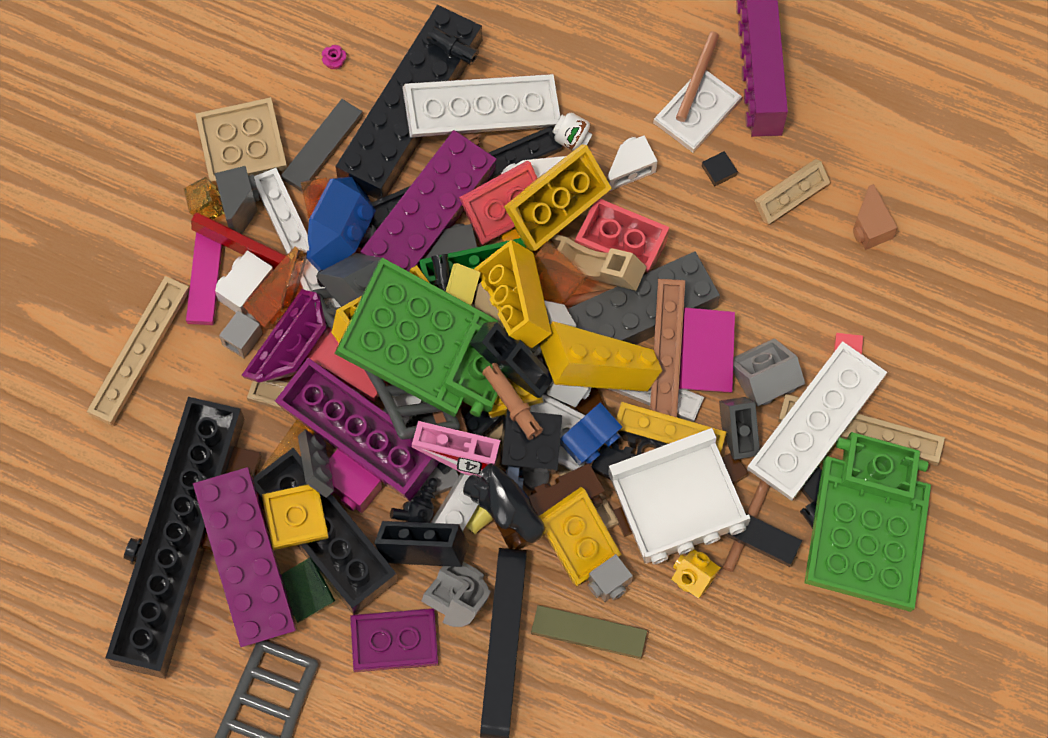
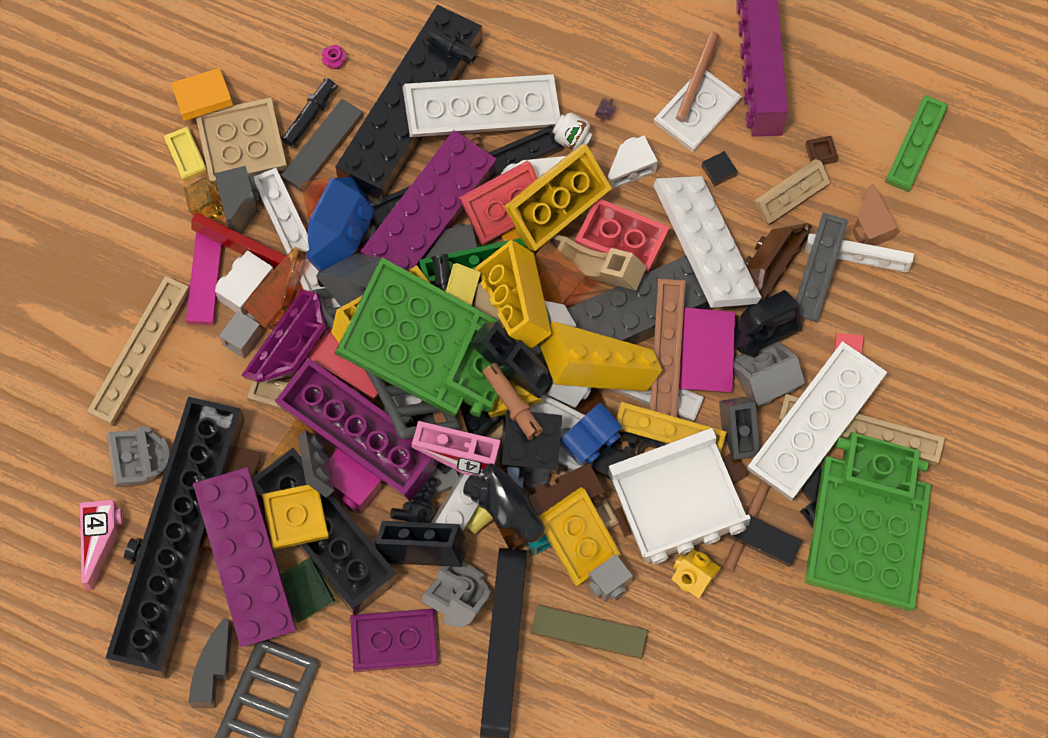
none -> bright pink slope [80,500,123,590]
none -> light grey slope [107,426,170,487]
none -> light yellow tile [164,127,208,182]
none -> light orange tile [171,68,233,121]
none -> dark grey slope [188,619,232,708]
none -> black pin [281,78,338,148]
none -> teal tile [527,534,552,556]
none -> plate [595,97,616,122]
none -> white plate [653,176,761,308]
none -> black piece [734,290,802,358]
none -> reddish brown wedge [744,223,812,307]
none -> dark grey tile [796,213,848,322]
none -> reddish brown tile [805,136,838,165]
none -> white tile [805,233,914,273]
none -> bright green tile [885,95,948,192]

